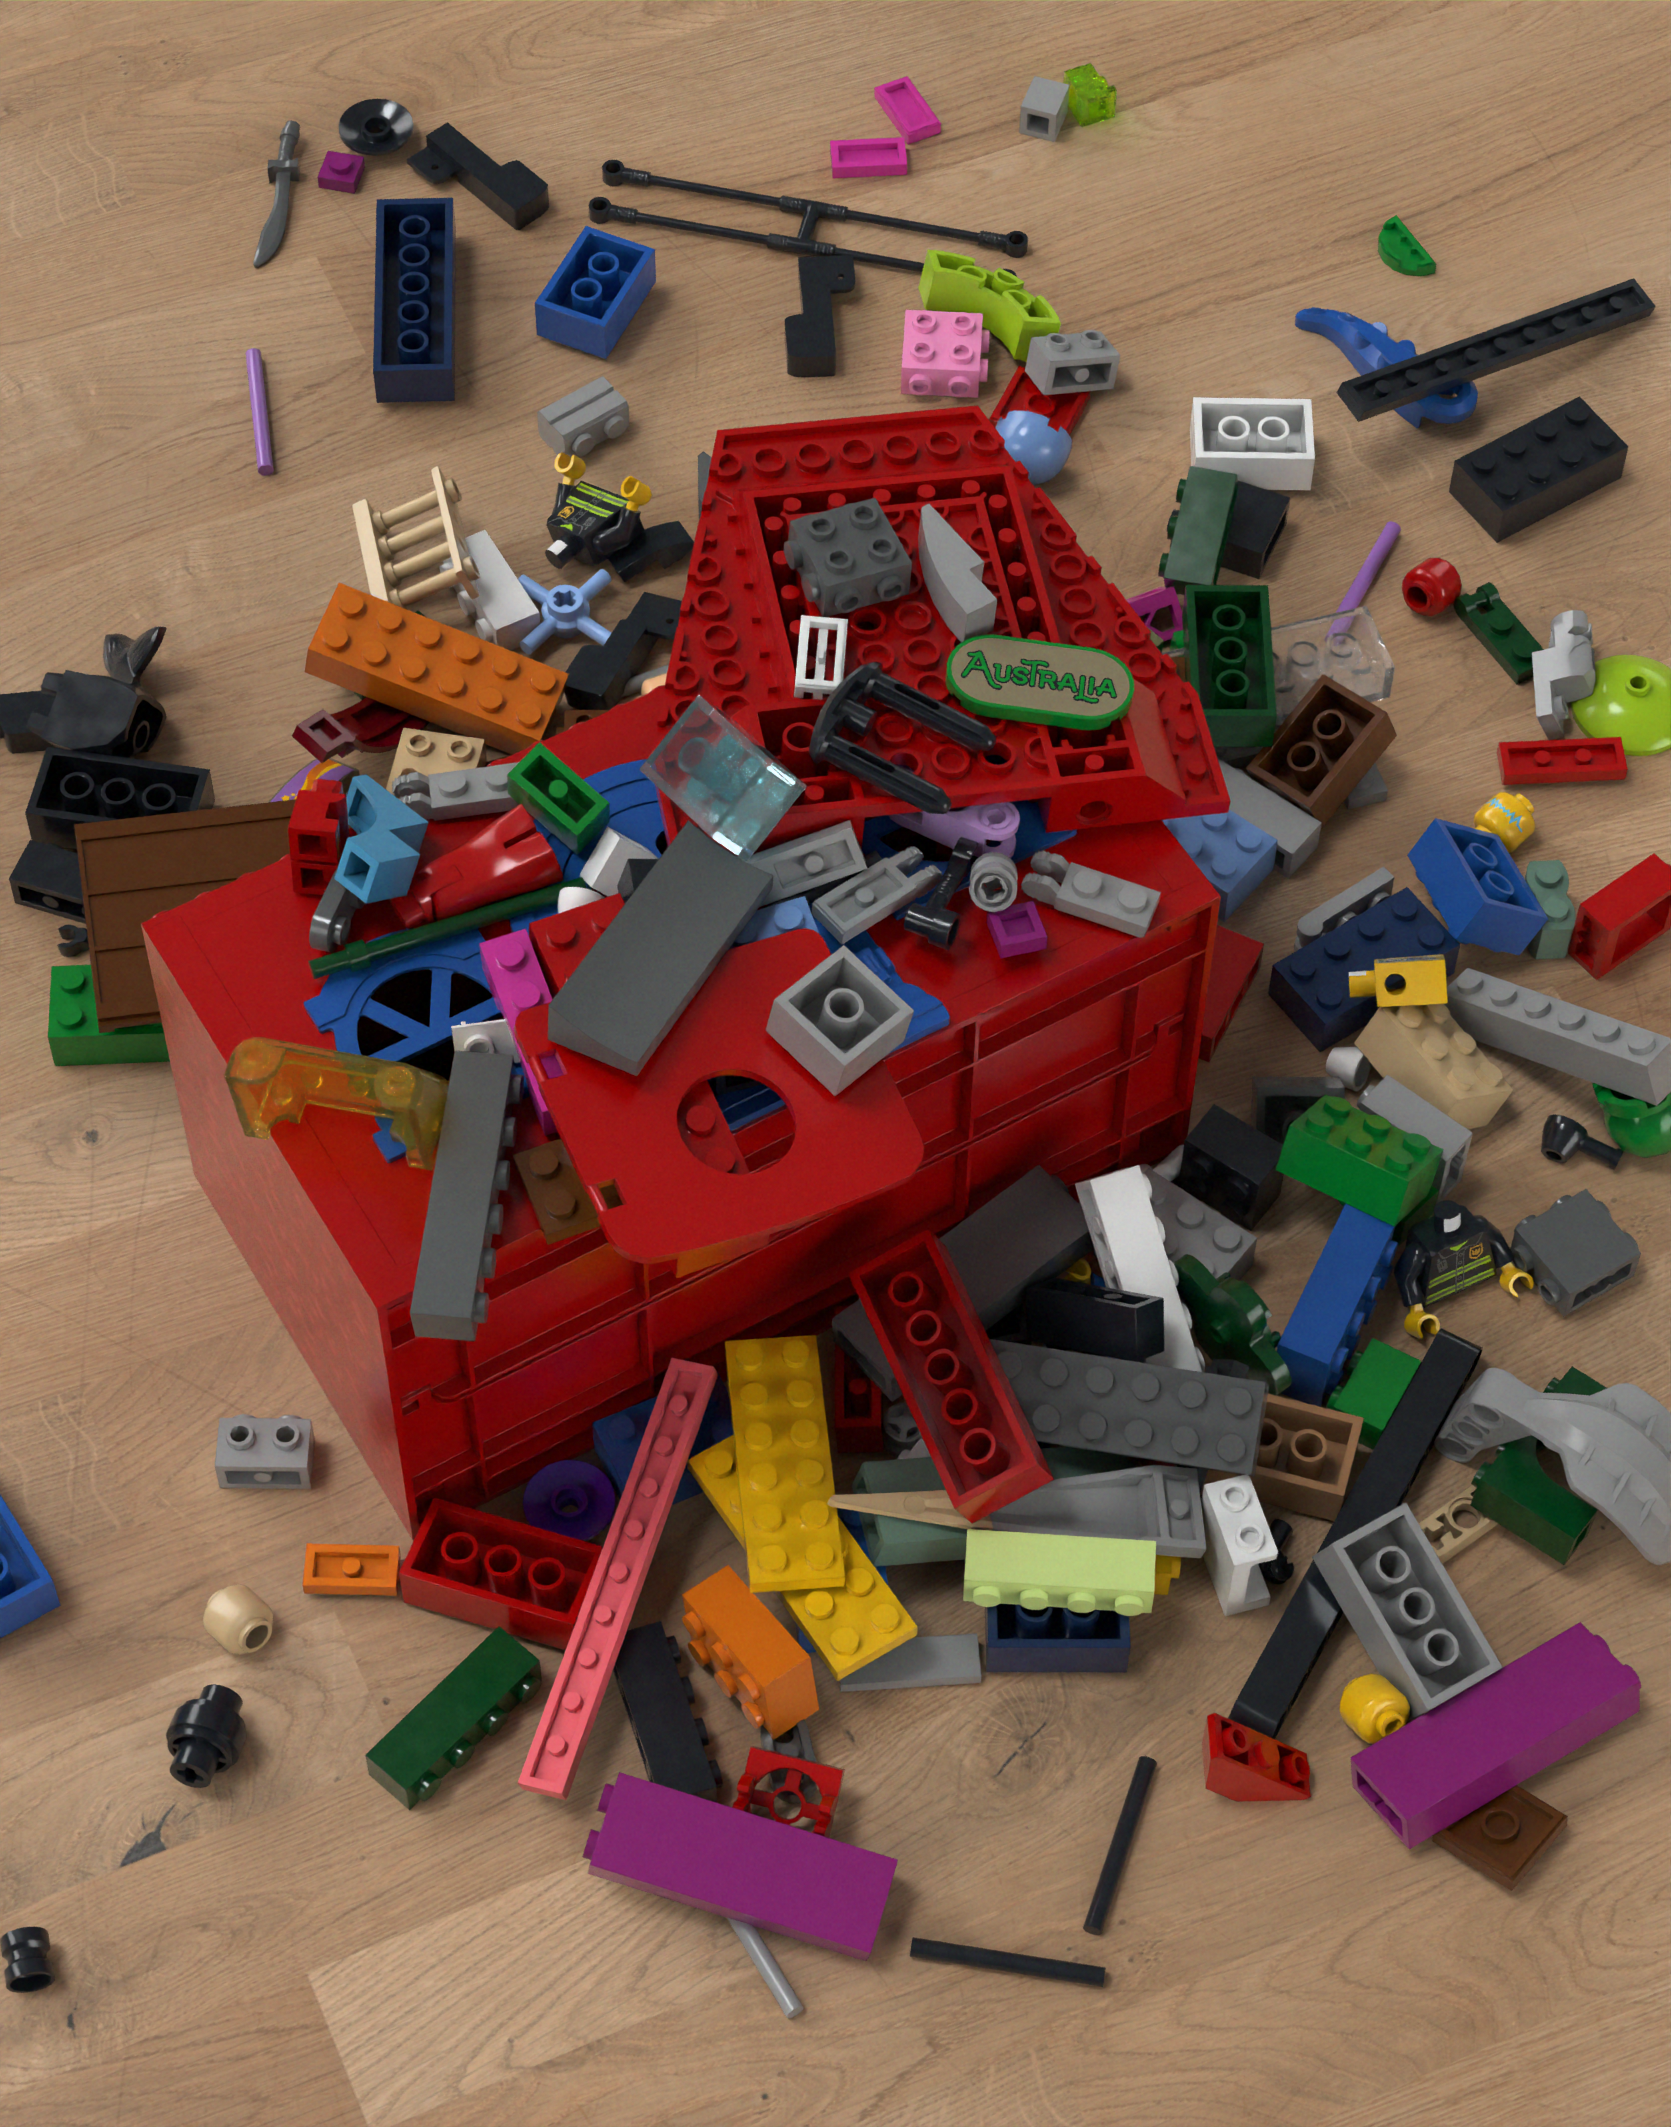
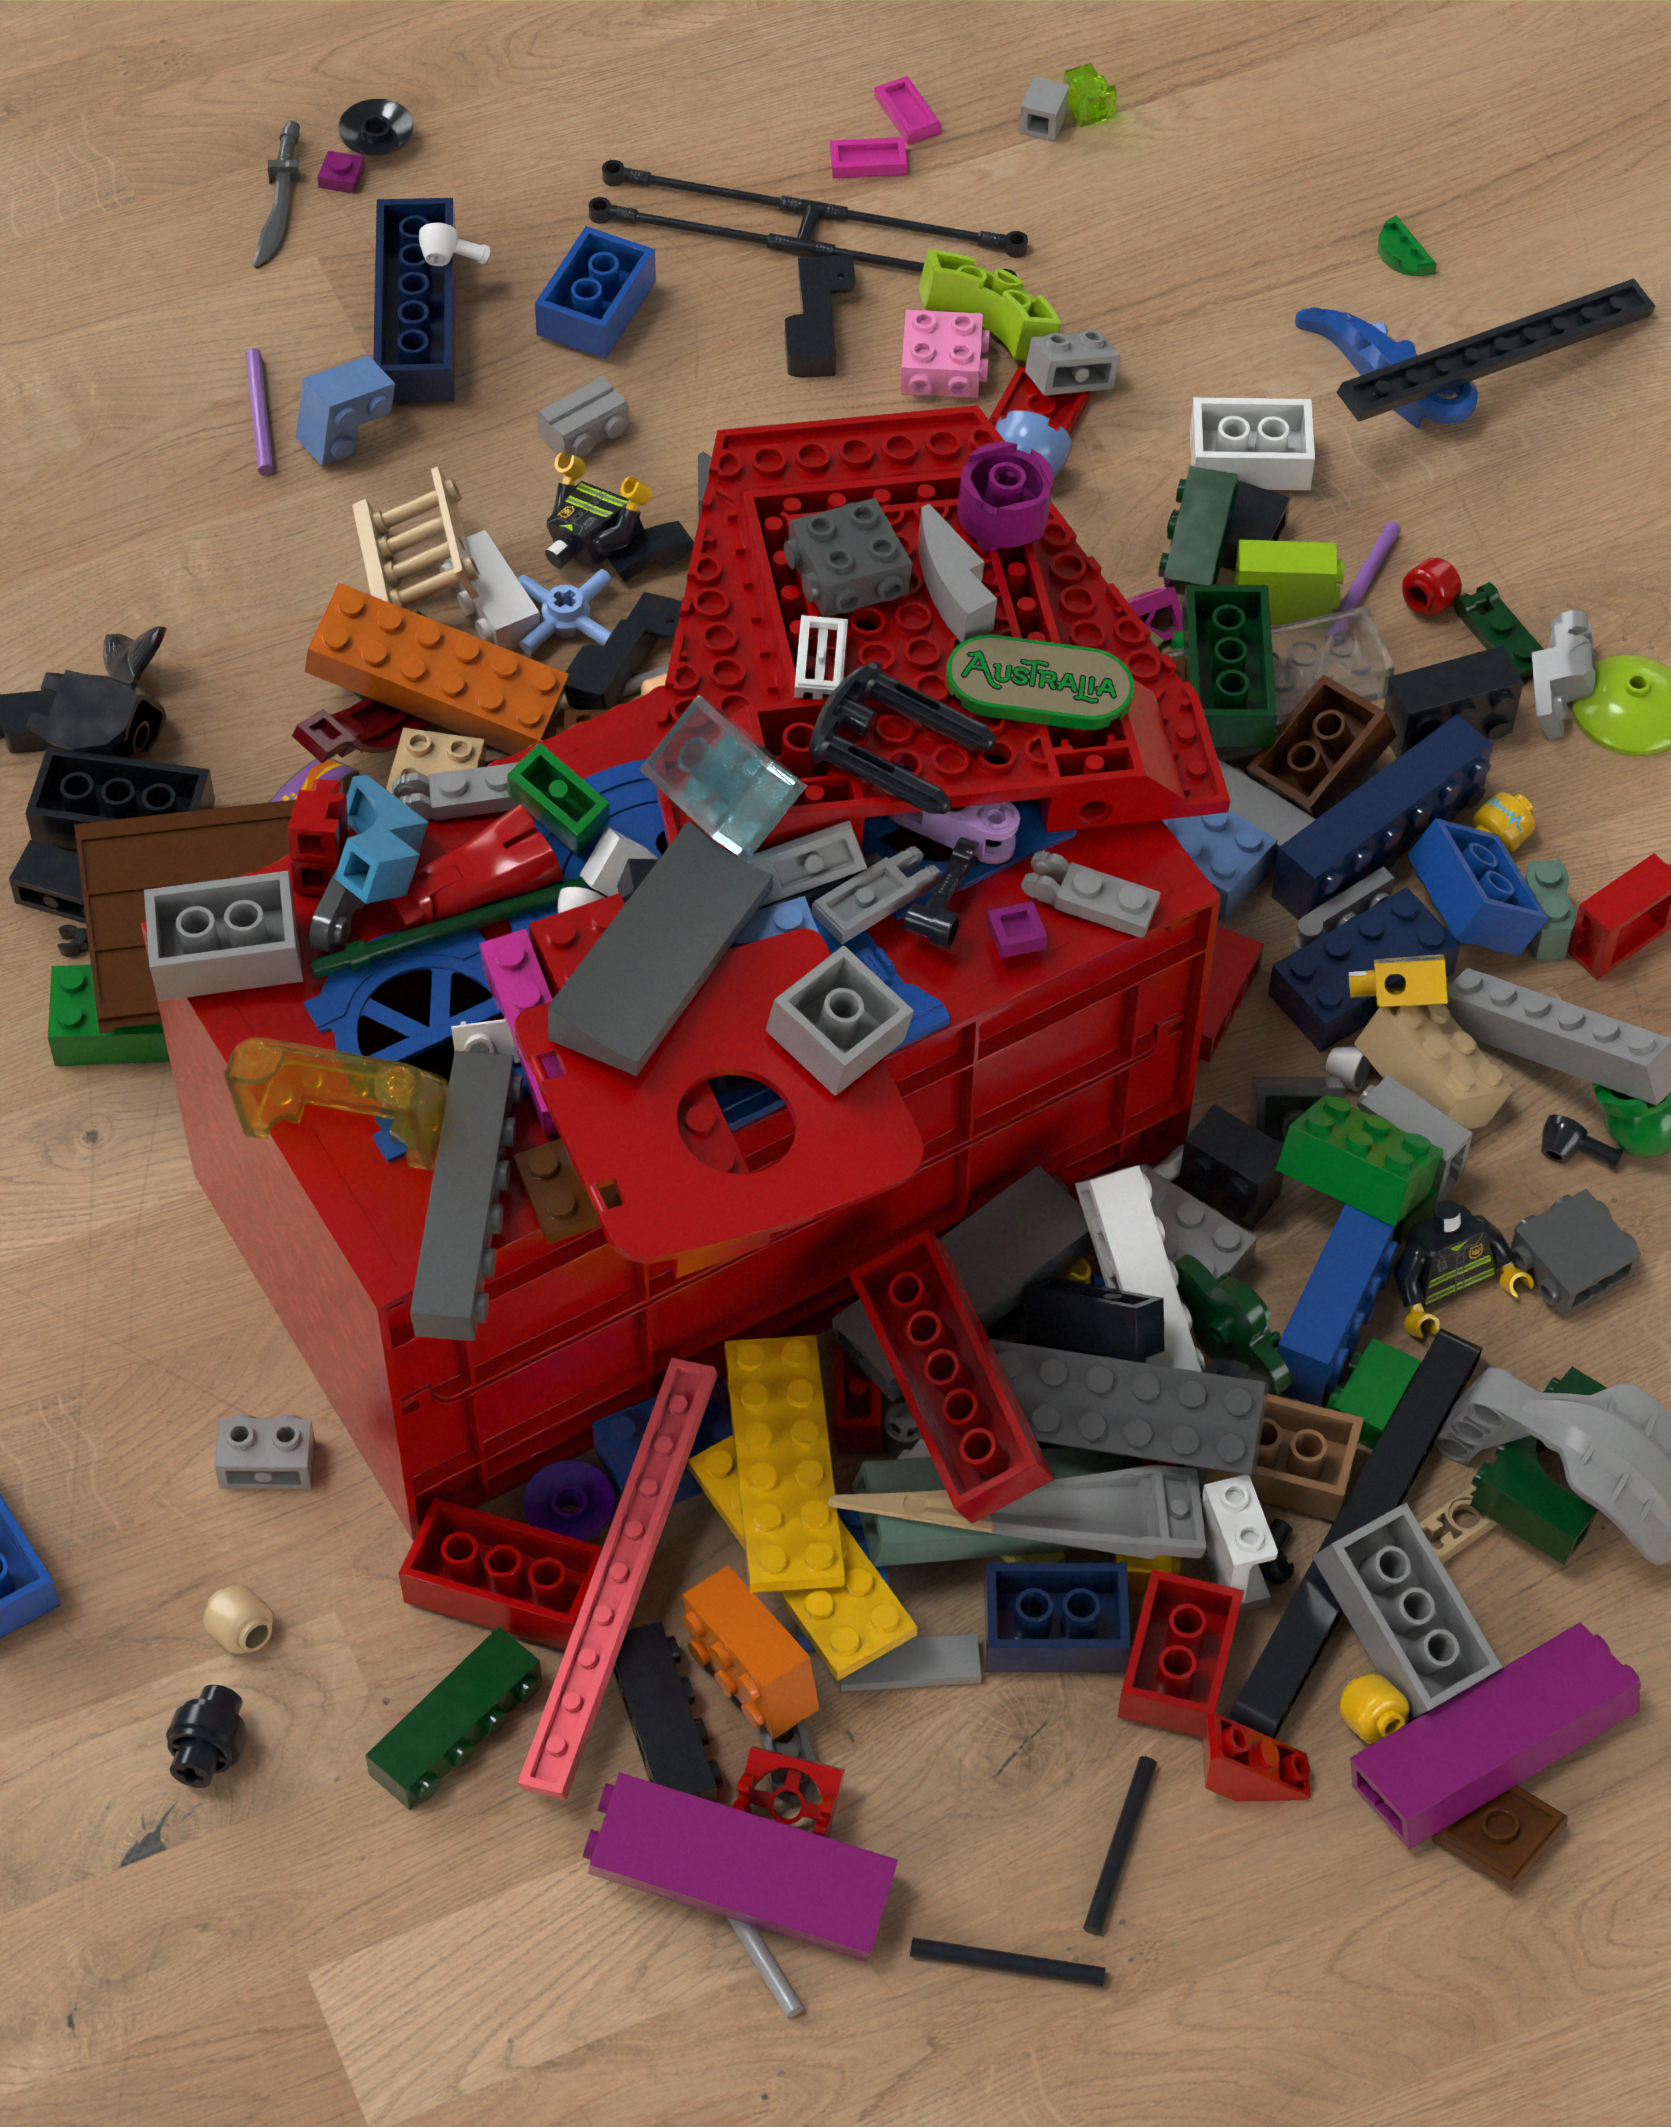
black wheel [0,1927,55,1993] -> none
orange plate [303,1543,401,1596] -> none
black piece [407,122,549,230] -> none
yellowish green brick [963,1529,1156,1616] -> none
light grey wheel [969,852,1018,912] -> none
black brick [1449,396,1629,543] -> none
red plate [1497,737,1628,785] -> none
none -> light grey brick [144,871,303,1001]
none -> medium blue brick [296,355,395,466]
none -> white bar [419,223,490,266]
none -> magenta brick [957,442,1054,551]
none -> red brick [1117,1569,1244,1738]
none -> lime brick [1233,540,1345,626]
none -> dark blue brick [1271,714,1493,920]
none -> black brick [1383,646,1523,759]

